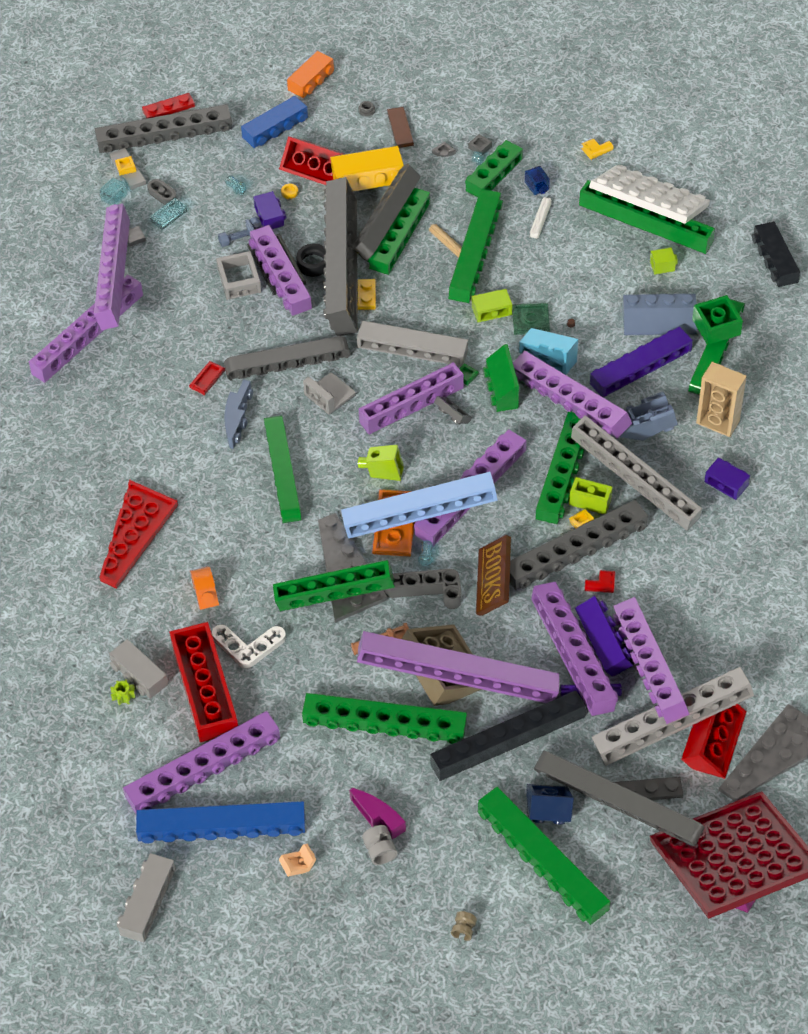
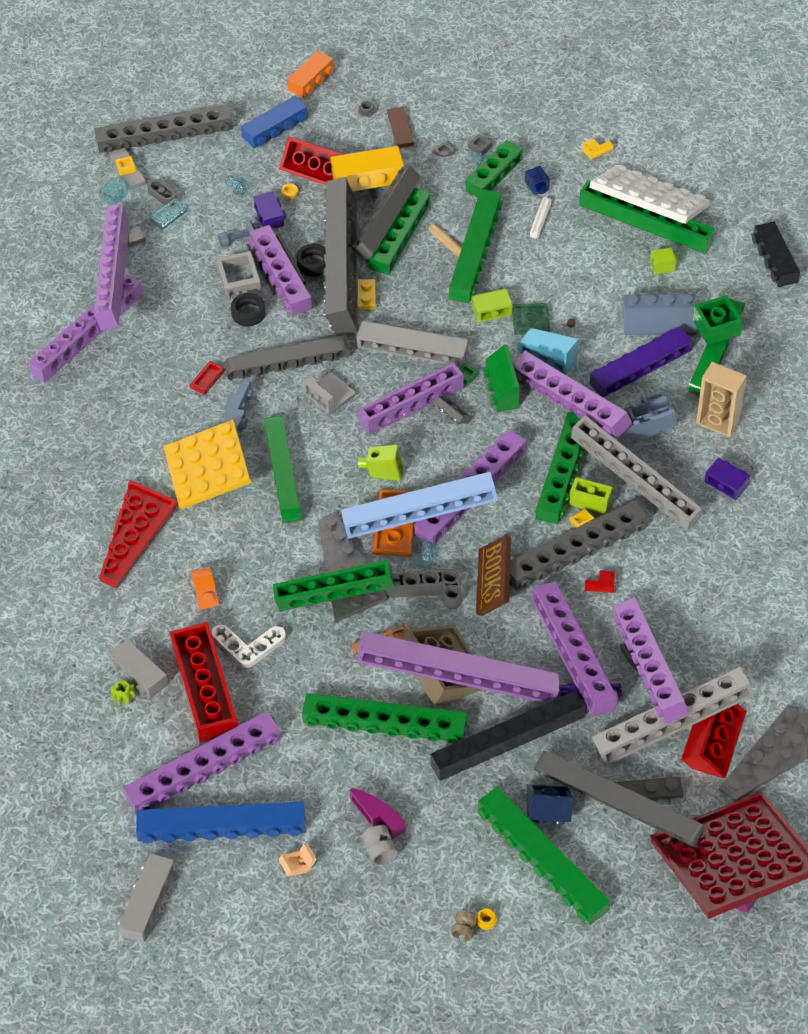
red plate [142,93,195,119] -> none
dark purple brick [575,596,633,677] -> none
none -> yellow plate [164,420,252,509]
none -> black tyre [231,293,265,327]
none -> yellow plate [476,908,497,930]

